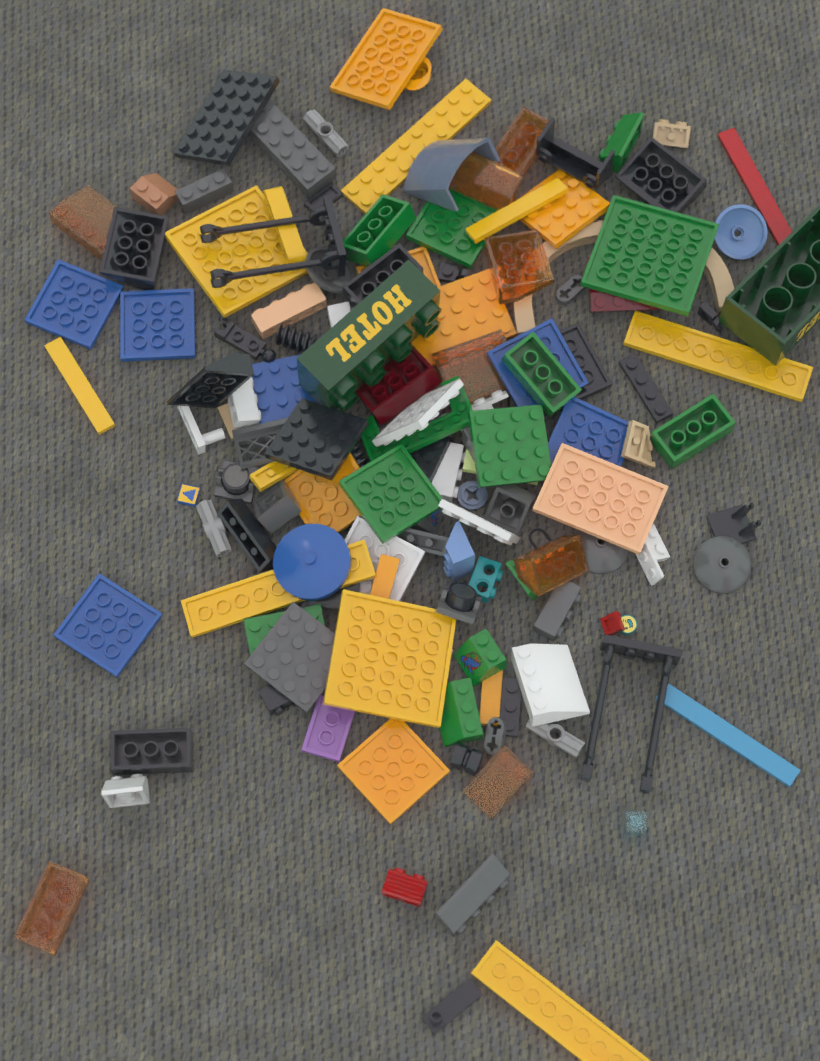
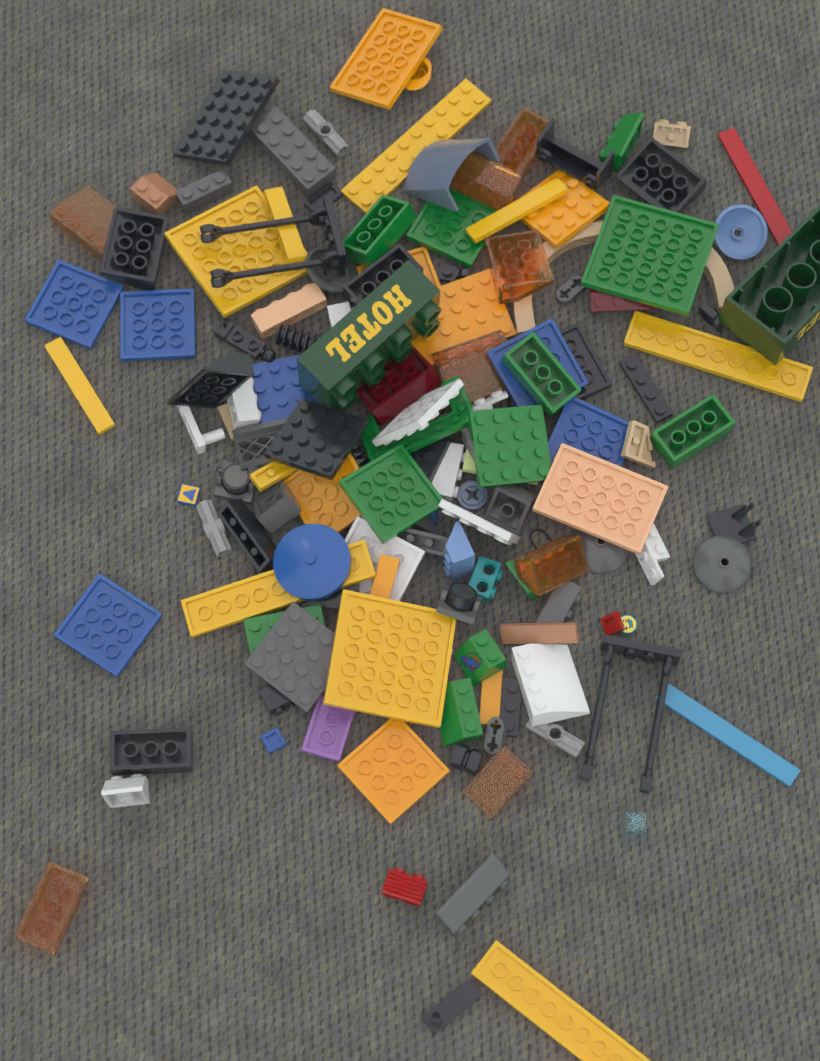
none -> blue tile [260,727,287,754]
none -> nougat tile [500,622,579,644]

